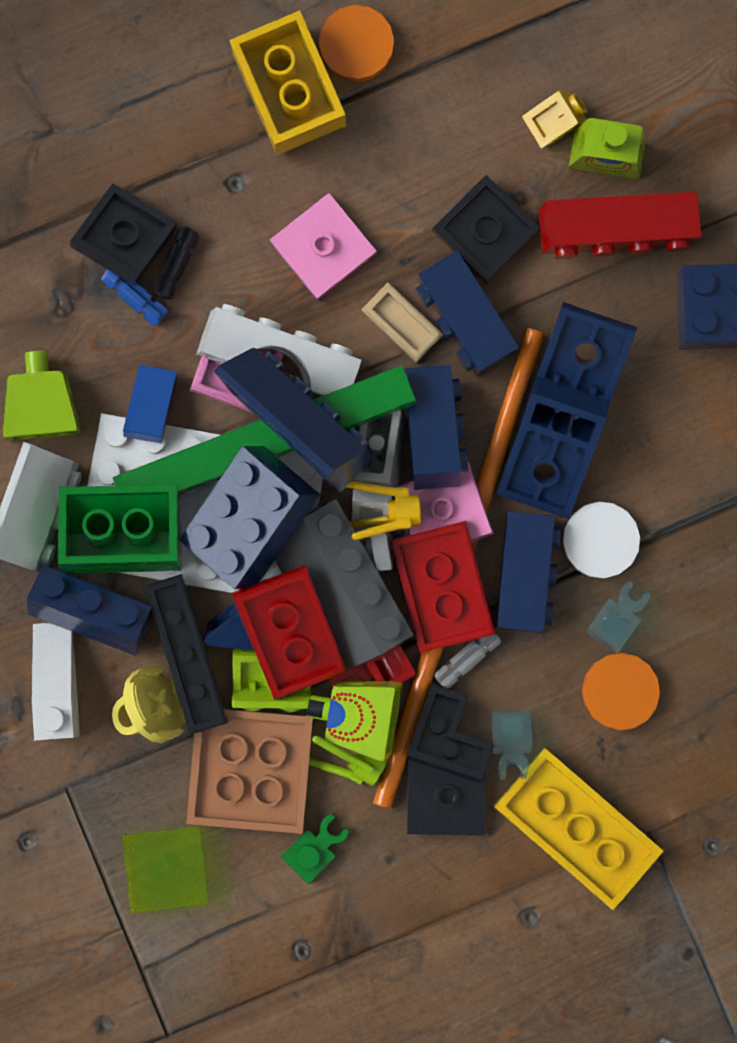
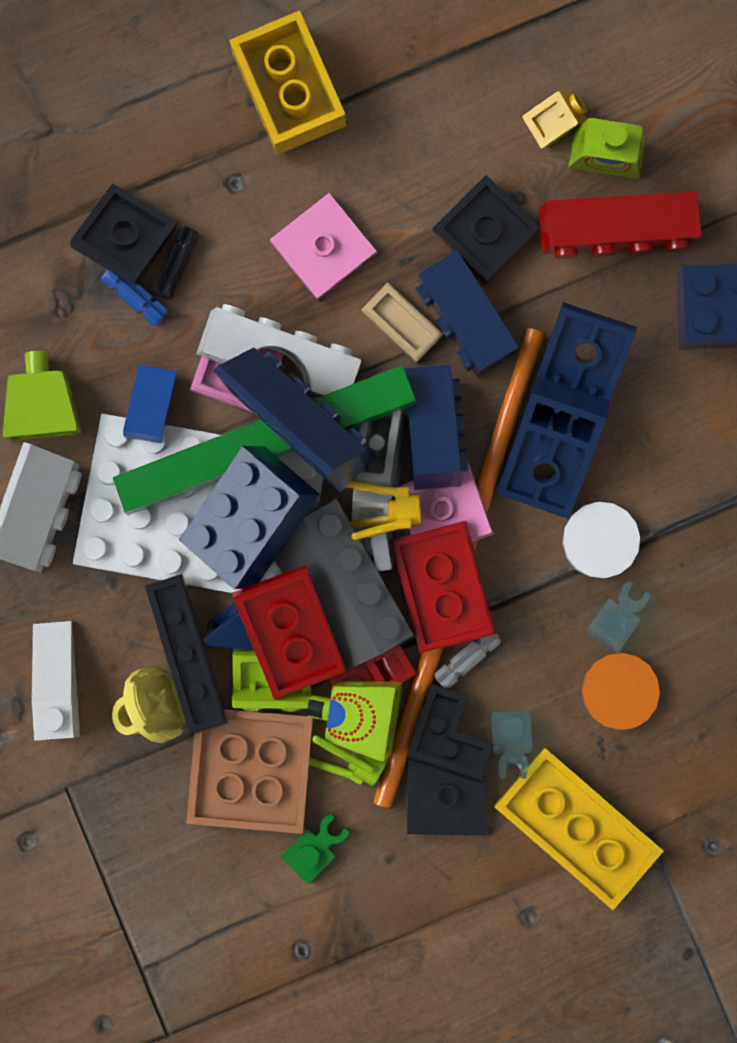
dark blue brick [27,565,152,656] -> none
green slope [58,484,182,574] -> none
clear neon green plate [122,825,209,914] -> none
orange tile [319,5,394,82] -> none
dark blue brick [495,511,561,633] -> none

